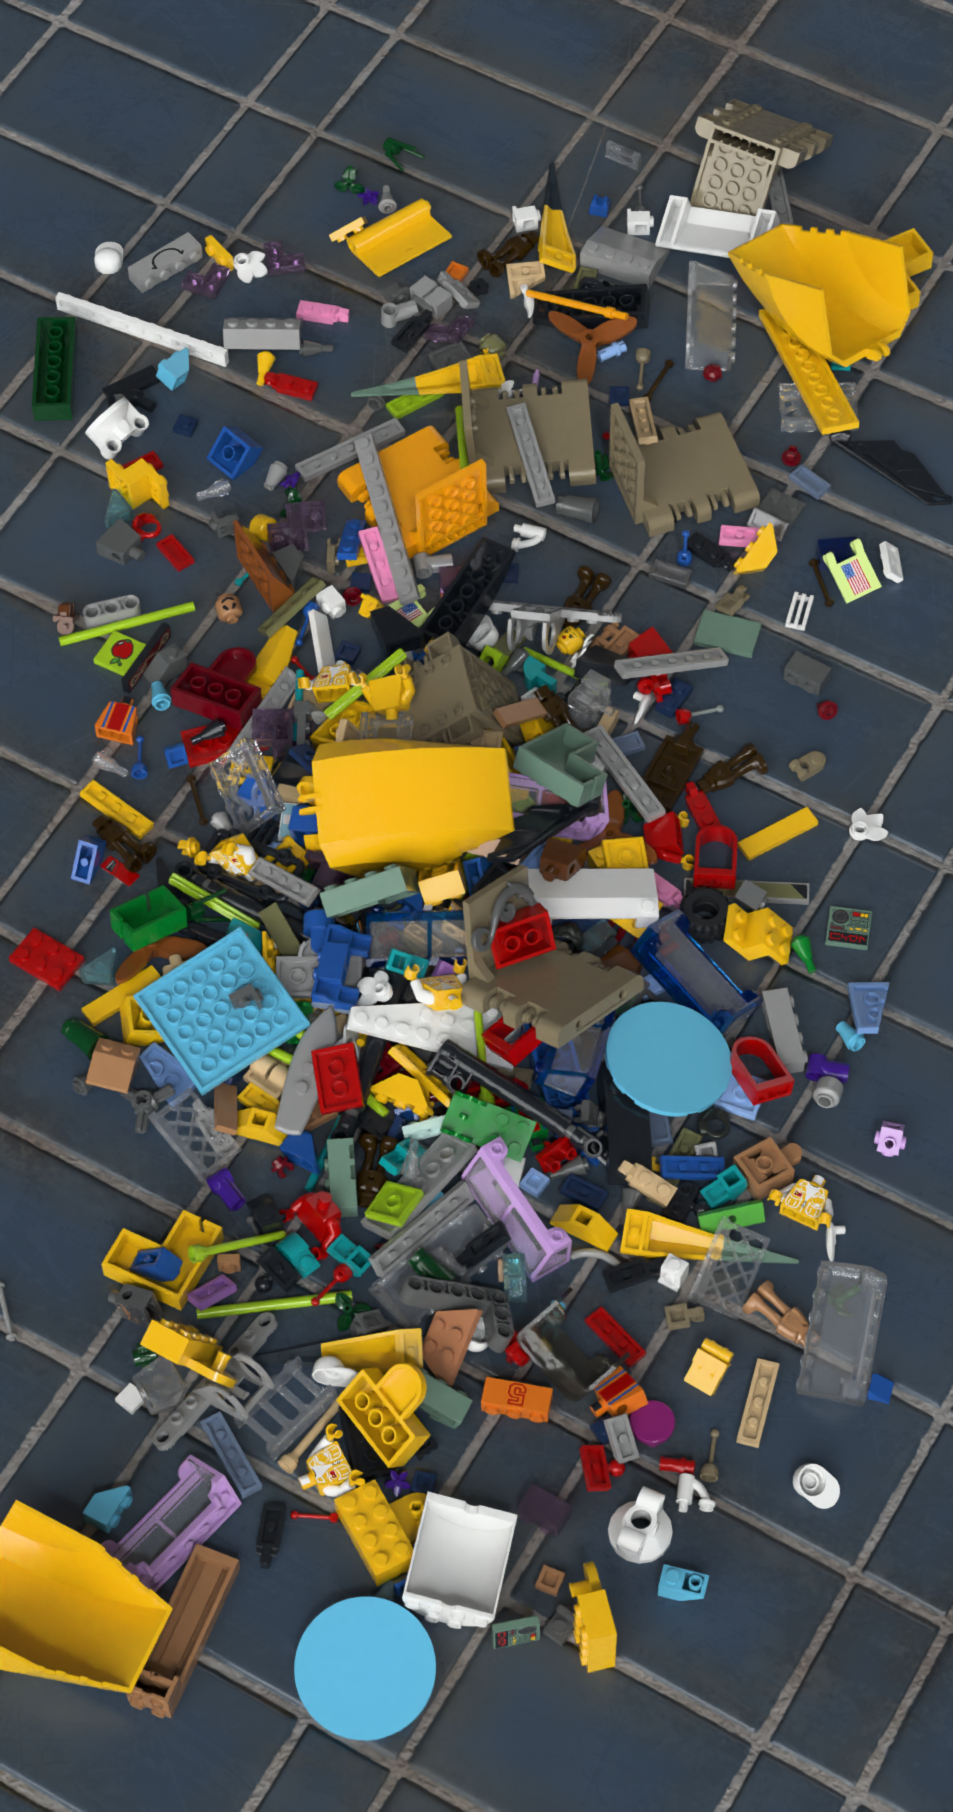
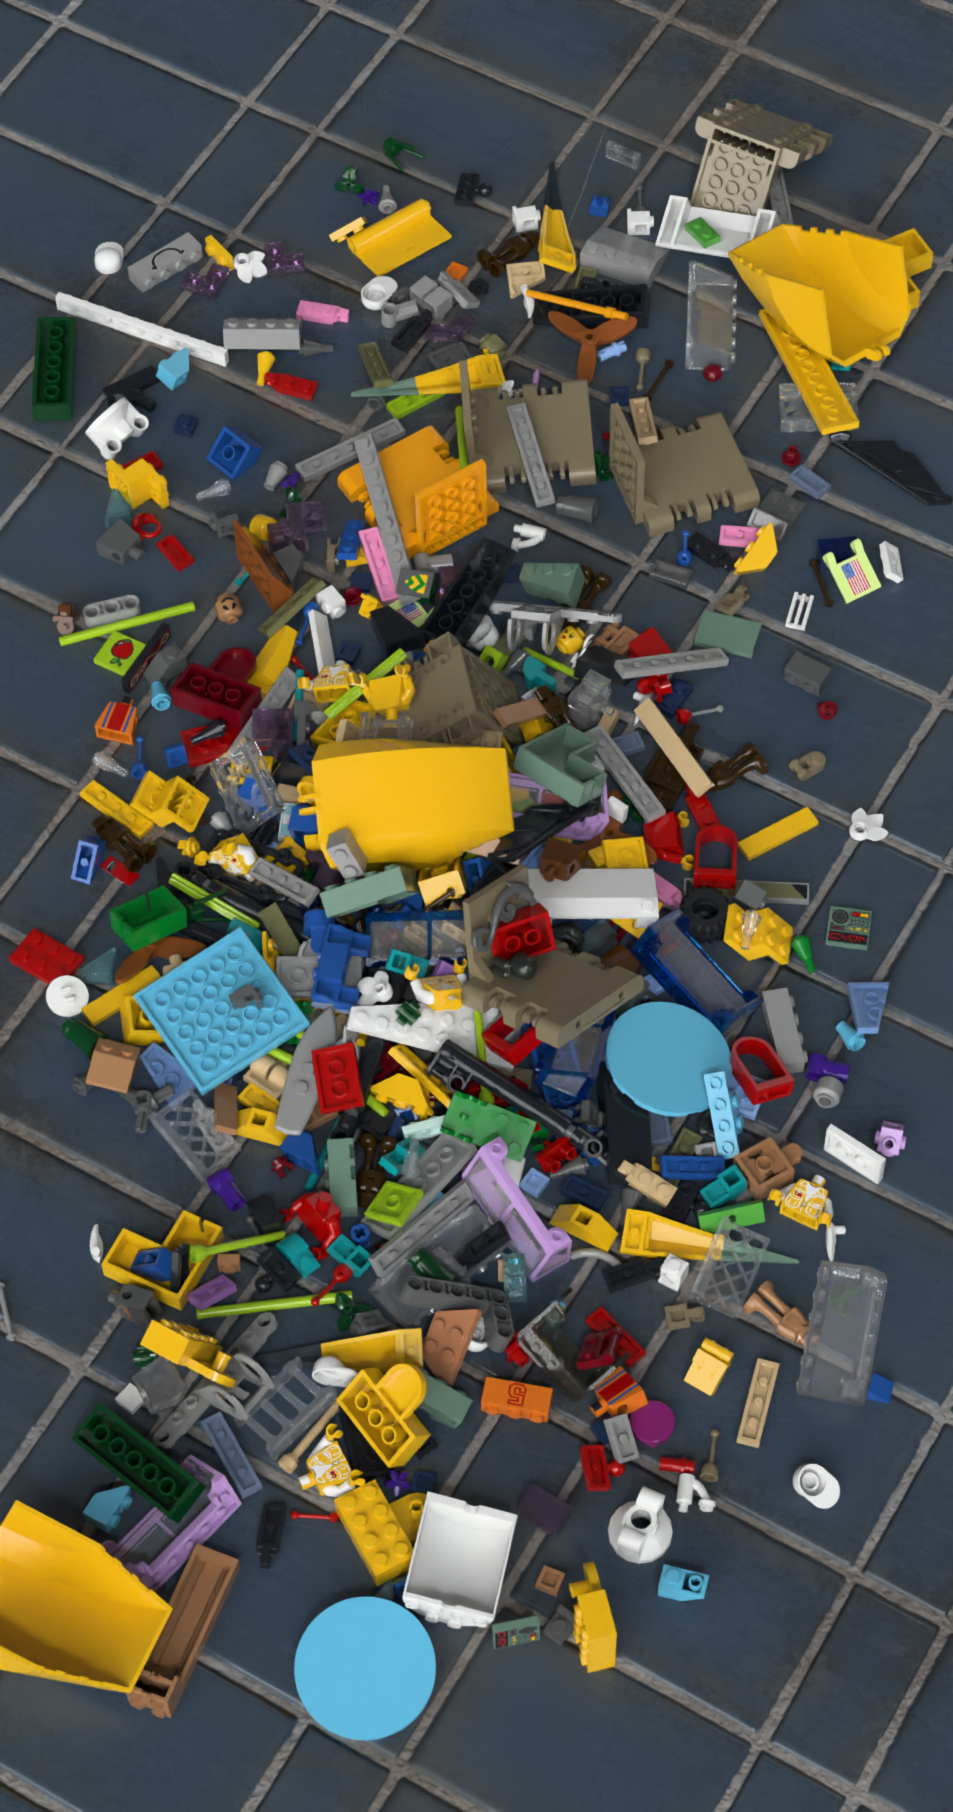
none -> white piece [46,976,89,1017]
none -> dark green brick [71,1402,207,1524]
none -> white bar [90,1224,103,1263]
none -> yellow bracket [129,770,210,833]
none -> black tile [171,1243,190,1293]
none -> light grey brick [326,828,367,880]
none -> blue bush [350,1224,371,1250]
none -> olive tile [358,342,393,388]
none -> white cap [361,276,397,310]
none -> dark green gear [395,1000,422,1027]
none -> piece [396,568,439,605]
none -> dark brown axle [403,888,455,928]
none -> black plate [454,173,492,206]
none -> pearl dark grey piece [493,951,538,980]
none -> sand green wedge [519,563,586,608]
none -> dark red plate [576,1326,623,1370]
none -> white tile [608,796,629,823]
none -> tan tile [634,697,714,798]
none -> bright green plate [685,217,720,249]
none -> medium azure bracket [704,1071,744,1159]
none -> clear cone [741,910,762,950]
none -> white tile [824,1124,886,1184]

